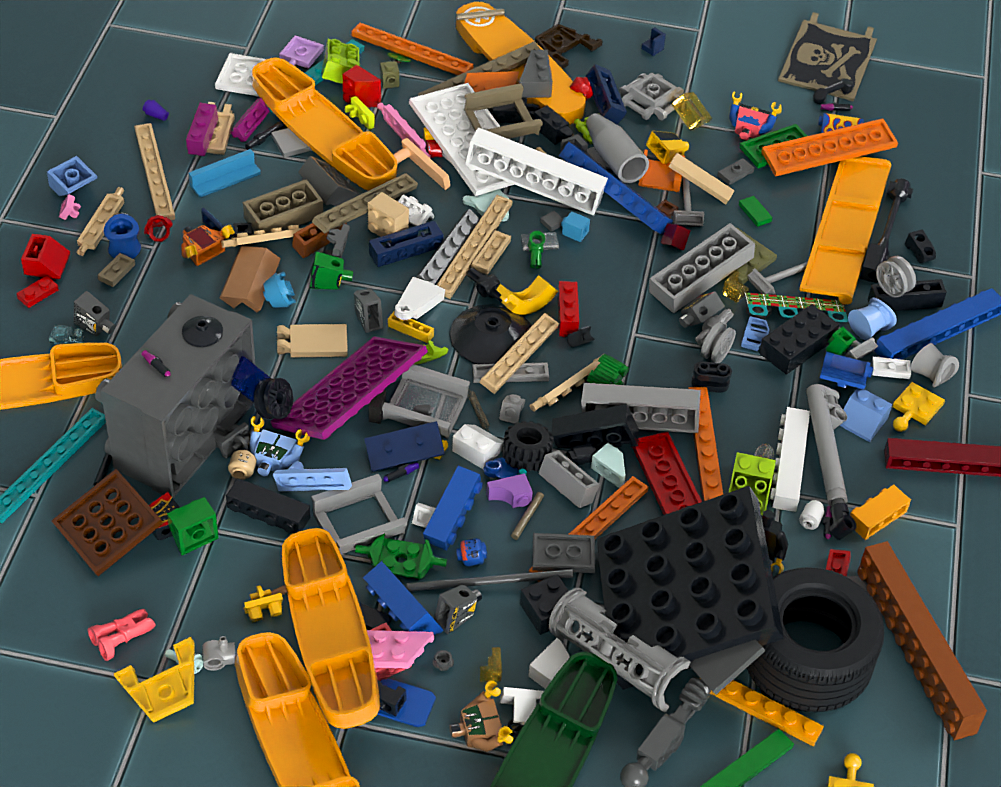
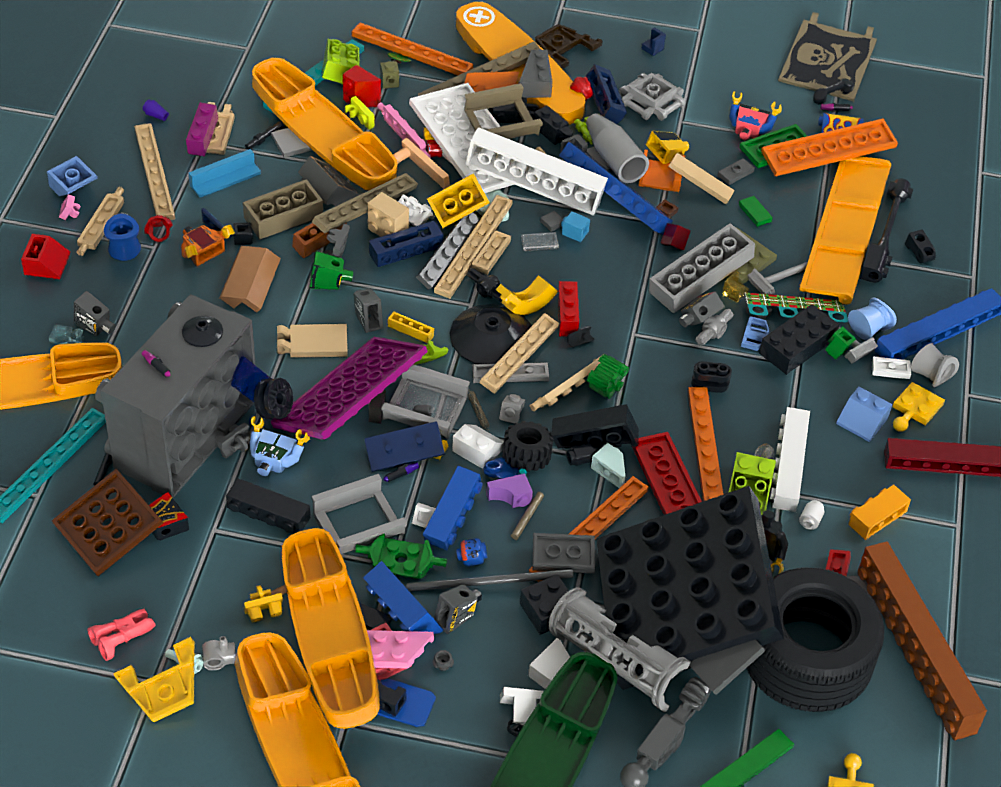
red plate [16,275,59,308] -> none
dark tan plate [98,253,135,287] -> none
green slope [167,497,219,555] -> none
white plate [215,53,266,96] -> none
tan plate [221,225,303,248] -> none
tan head [228,450,256,480] -> none
magenta plate [230,98,270,142] -> none
dark azure cone [263,272,296,308] -> none
light blue piece [273,461,352,491] -> none
lavender plate [279,36,324,69] -> none
white piece [394,277,445,320] -> none
torso [449,681,513,752] -> none
dark tan bar [456,9,505,20] -> none
clear yellow bracket [480,647,502,682] -> none
green pin [527,231,545,268] -> none
light grey brick [538,450,600,508] -> none
light grey brick [581,383,701,433] -> none
clear yellow tile [672,92,713,131] -> none
light grey piece [673,176,704,226] -> none
light orange plate [700,678,824,747] -> none
light grey wheel [701,322,736,363] -> none
light grey piece [806,384,856,540] -> none
blue door [820,351,873,389] -> none
black piece [823,506,833,539] -> none
black brick [868,279,947,311] -> none
light grey wheel [876,256,916,297] -> none
none -> yellow slope [427,173,490,228]

